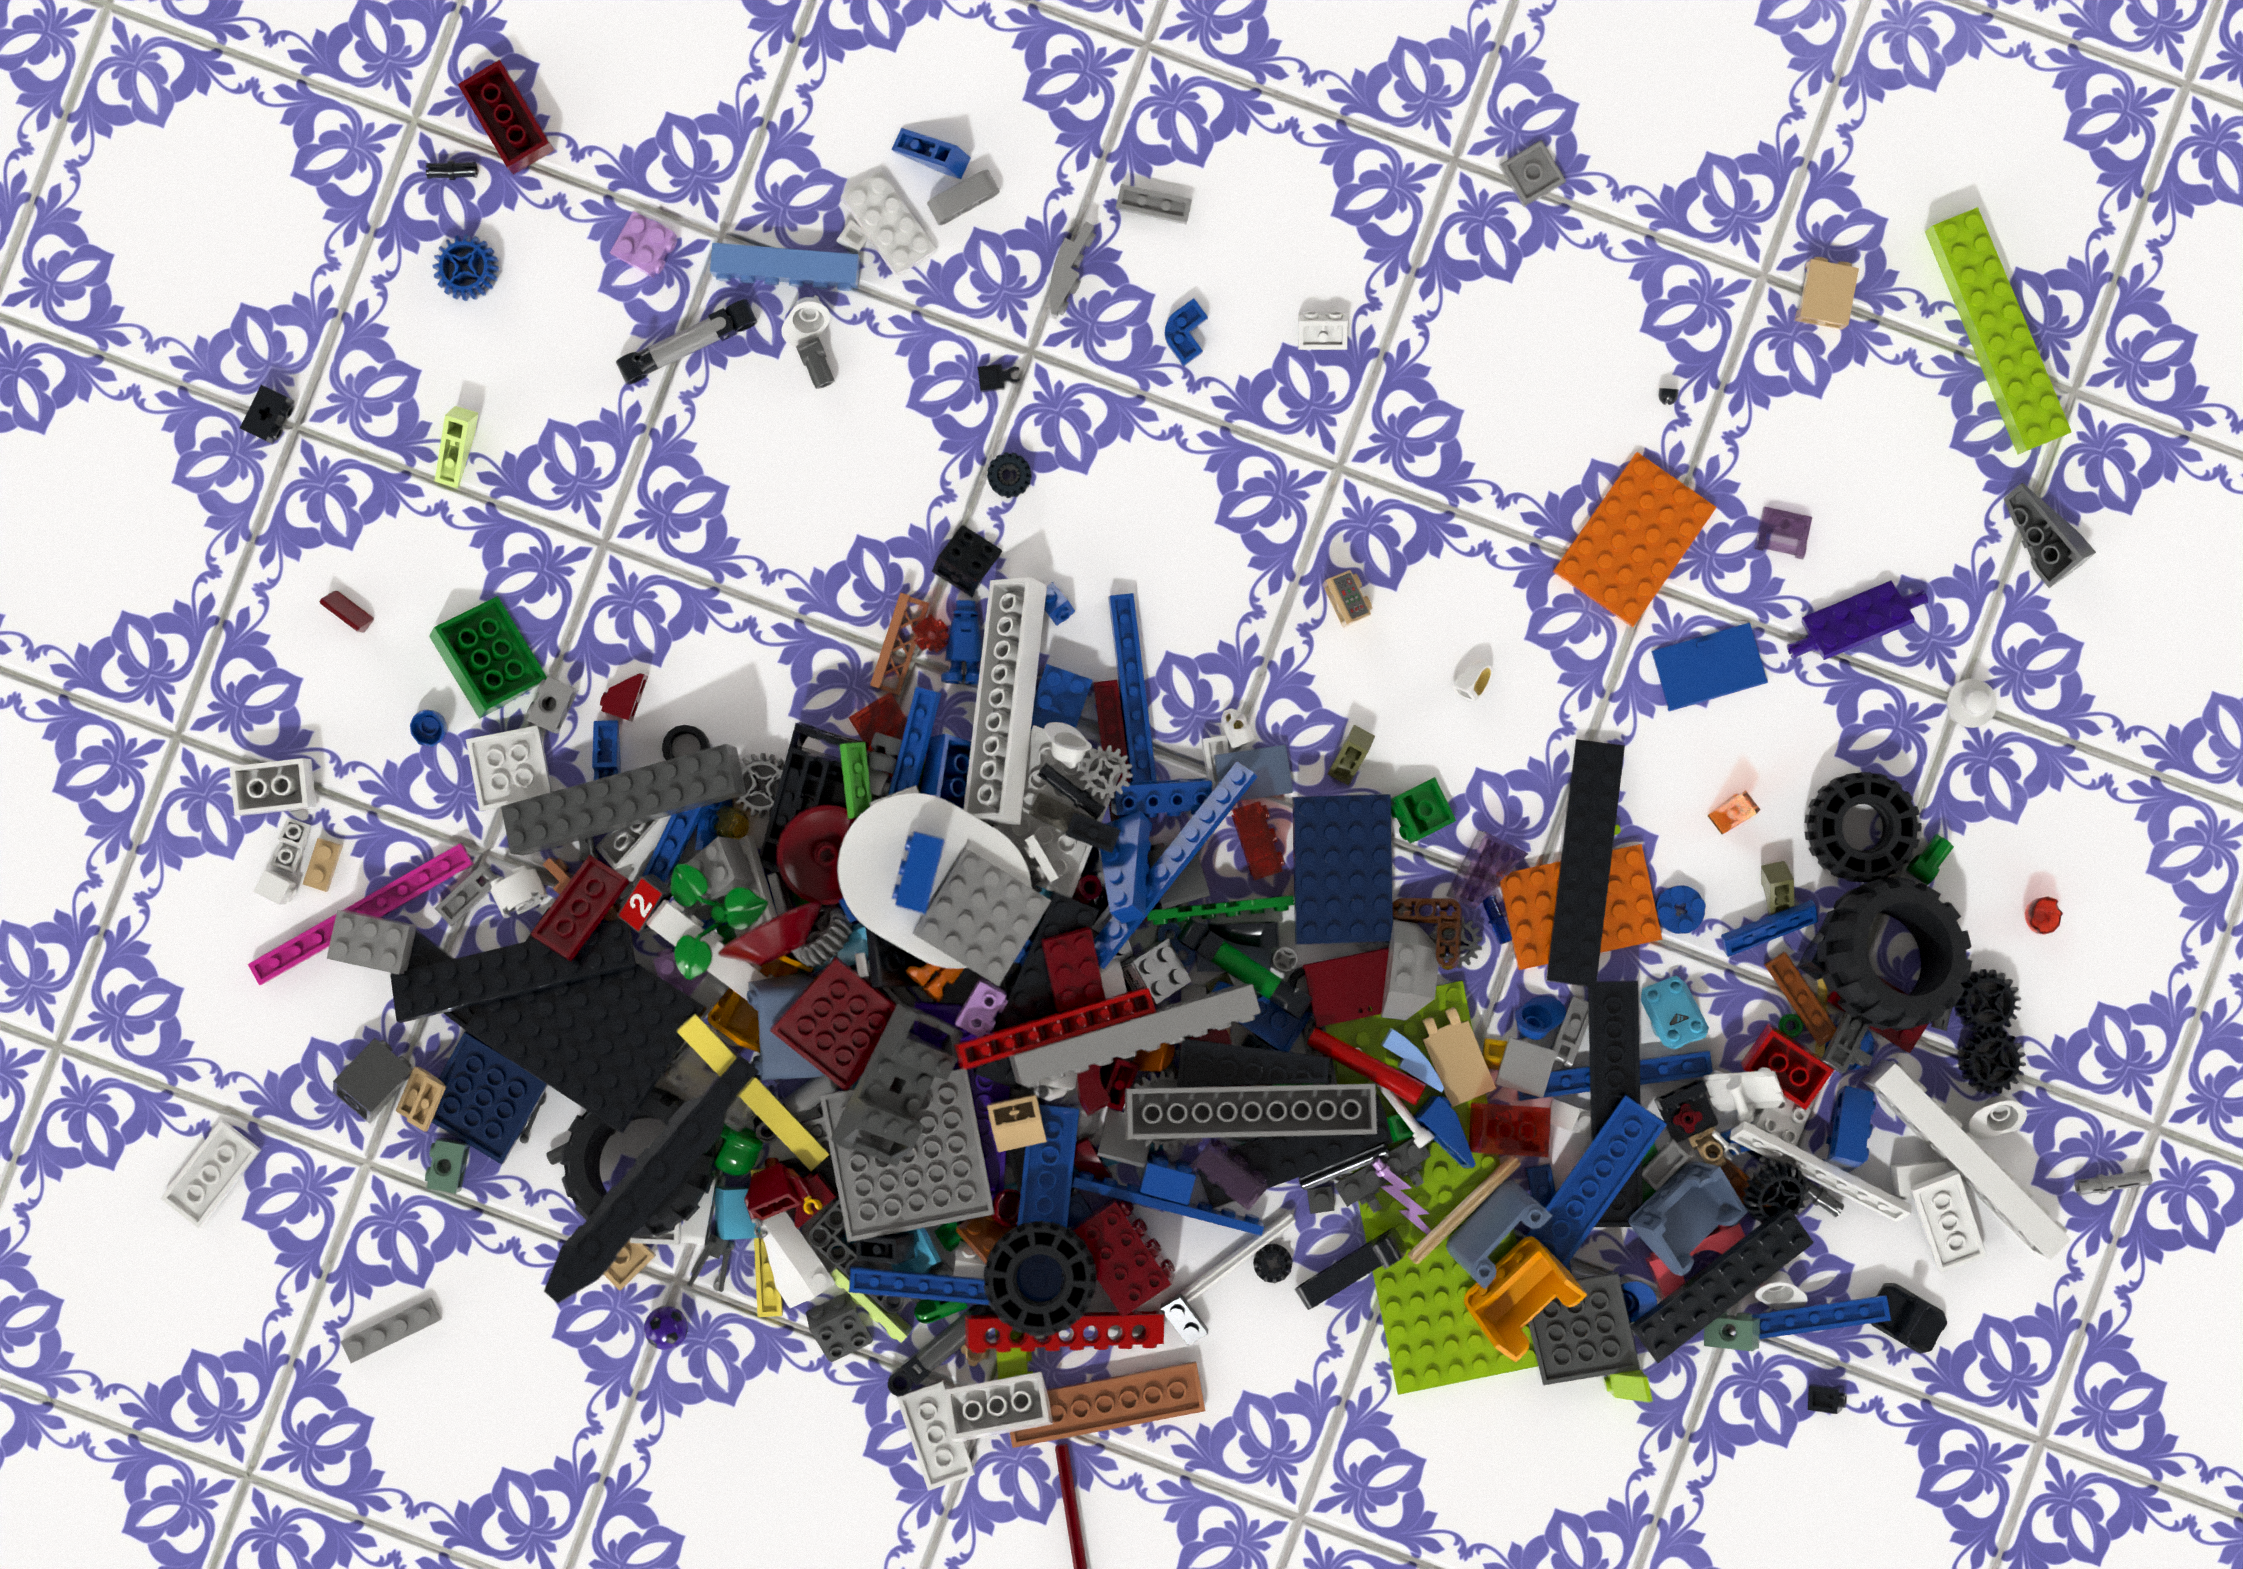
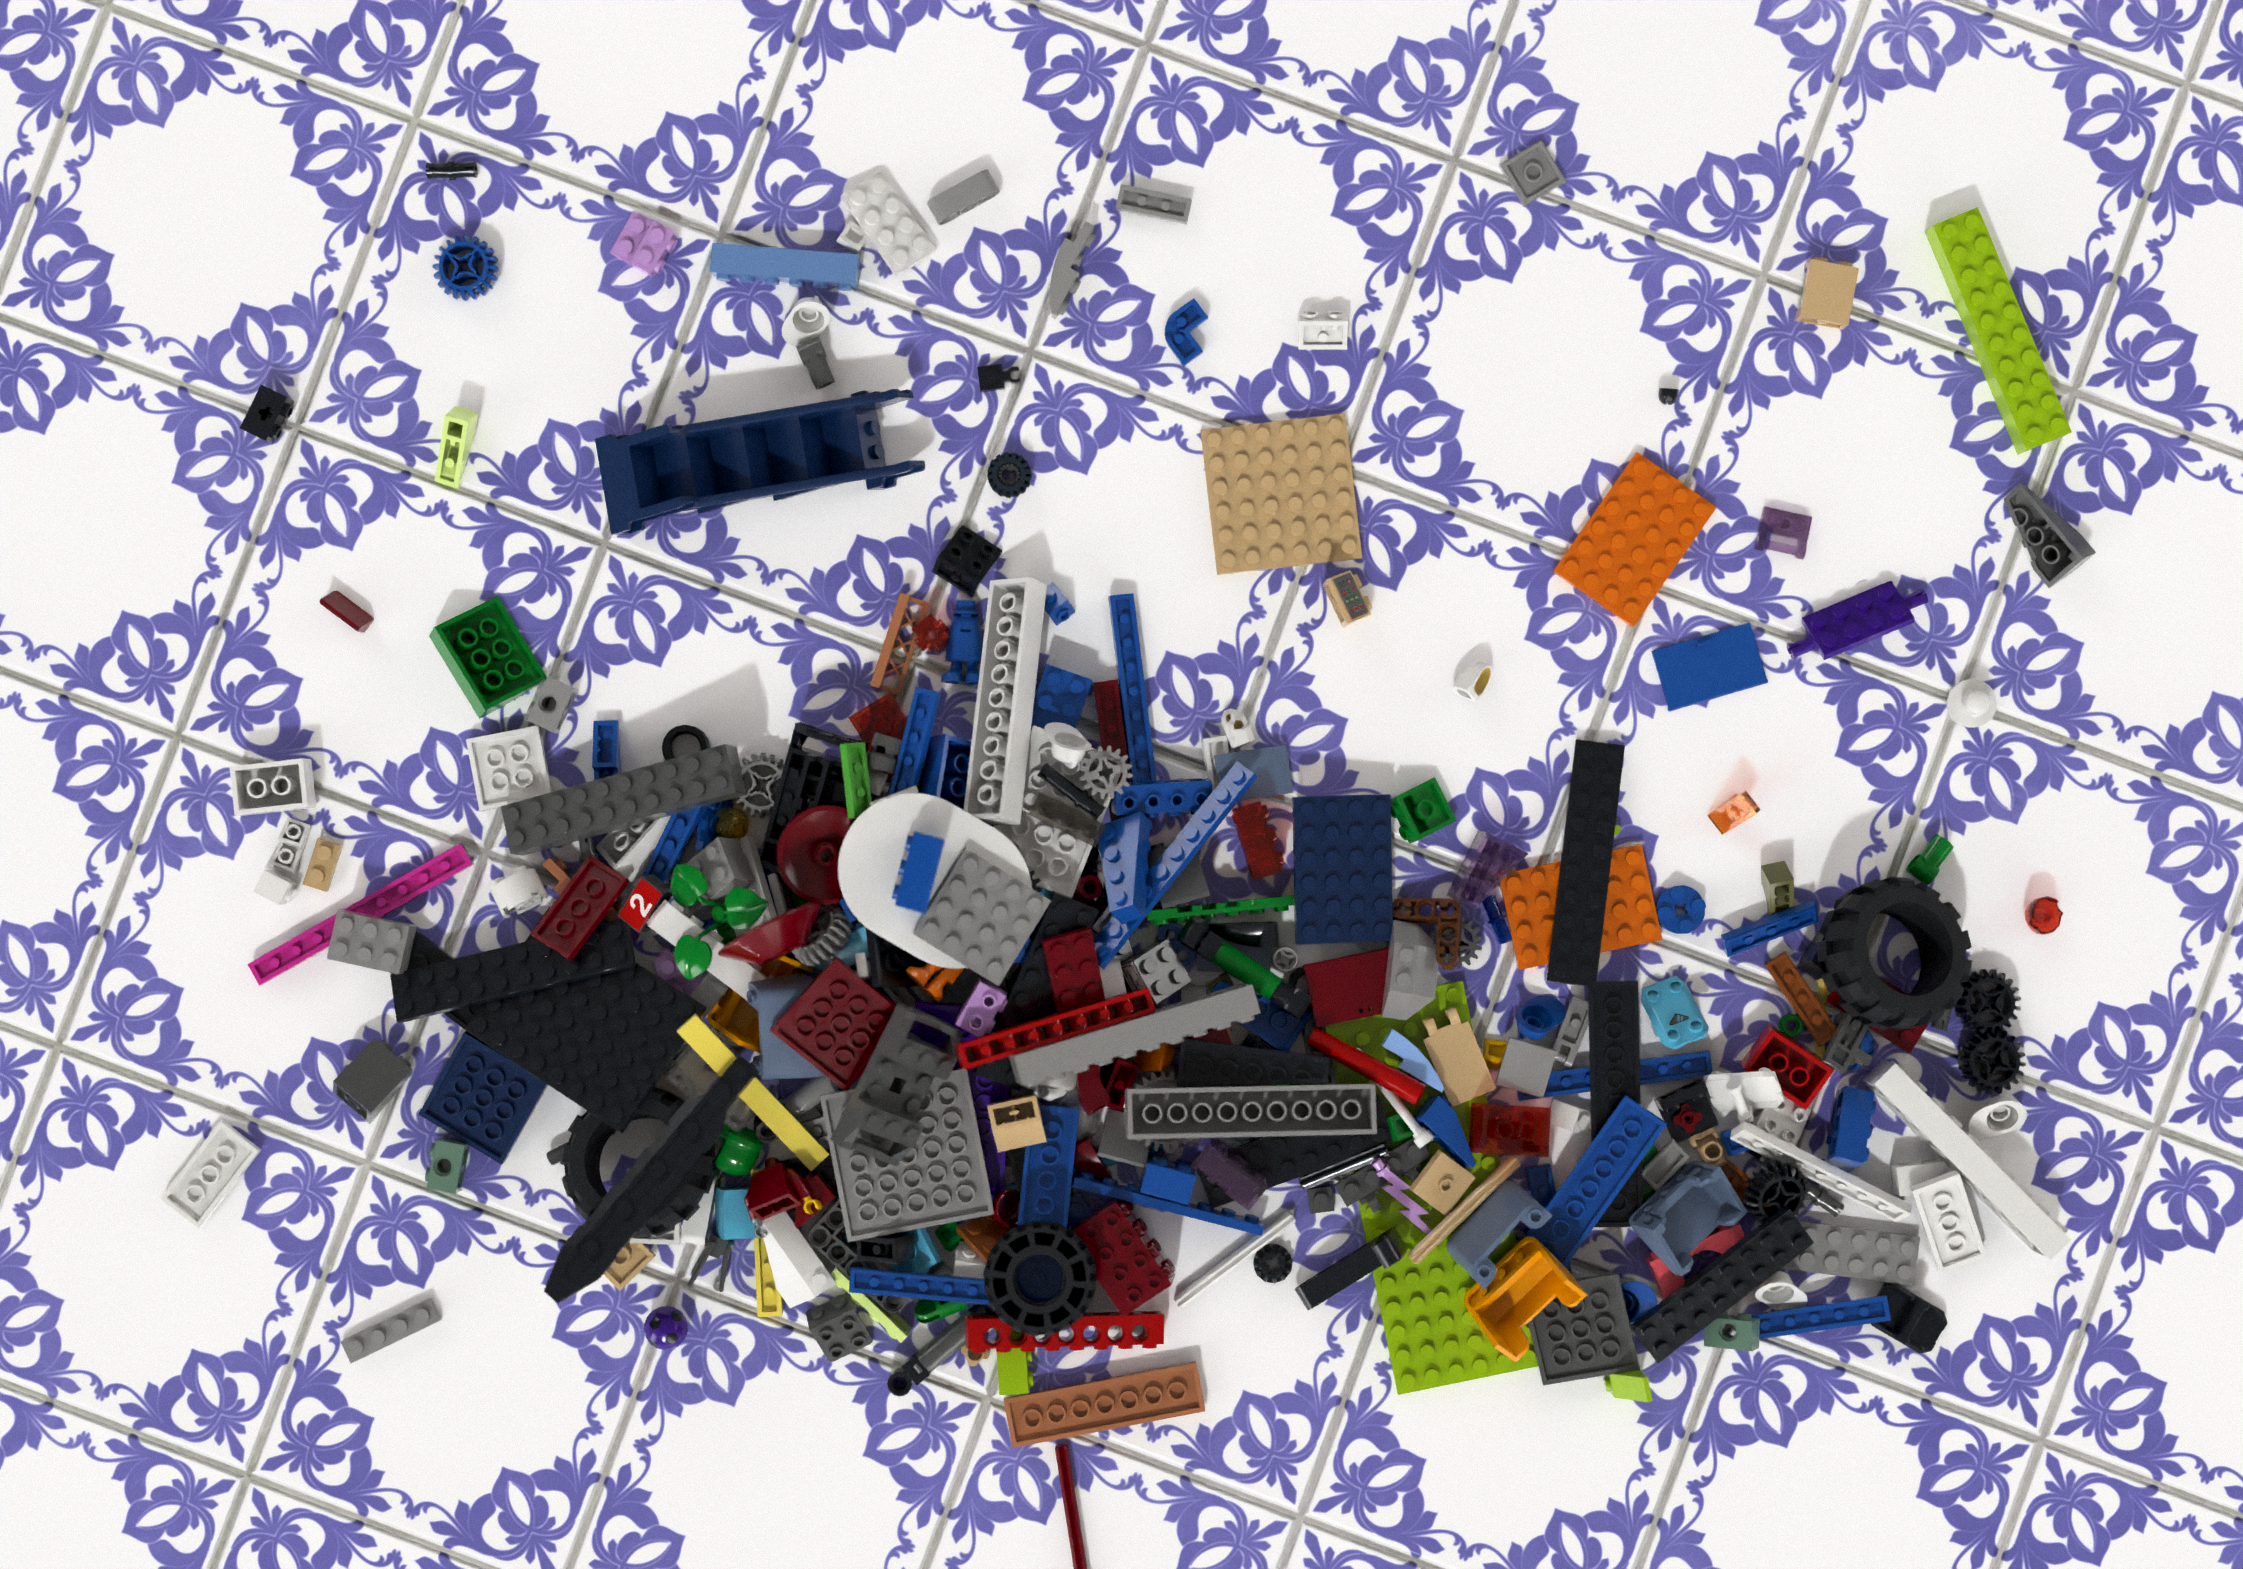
tan slope [396,1066,446,1132] -> none
blue hair [410,709,447,747] -> none
light grey plate [434,862,500,926] -> none
dark red brick [458,59,555,175] -> none
dark grey hinge [519,1096,546,1144] -> none
dark red slope [600,673,649,722] -> none
piece [616,299,758,385] -> none
blue slope [891,128,971,179] -> none
white plate [896,1380,975,1491] -> none
white slope [944,1372,1053,1442] -> none
white plate [1024,835,1059,883] -> none
black plate [1065,812,1121,853] -> none
plate [1160,1293,1209,1346] -> none
olive arch [1327,725,1375,786] -> none
white hand [1712,1130,1741,1160] -> none
black tyre [1804,772,1922,882] -> none
black bracket [1808,1384,1847,1414] -> none
light grey pin [2074,1169,2153,1196] -> none
none -> dark blue piece [595,389,925,535]
none -> tan plate [1200,413,1362,575]
none -> tan plate [1409,1149,1476,1216]
none -> light grey plate [1783,1220,1920,1286]

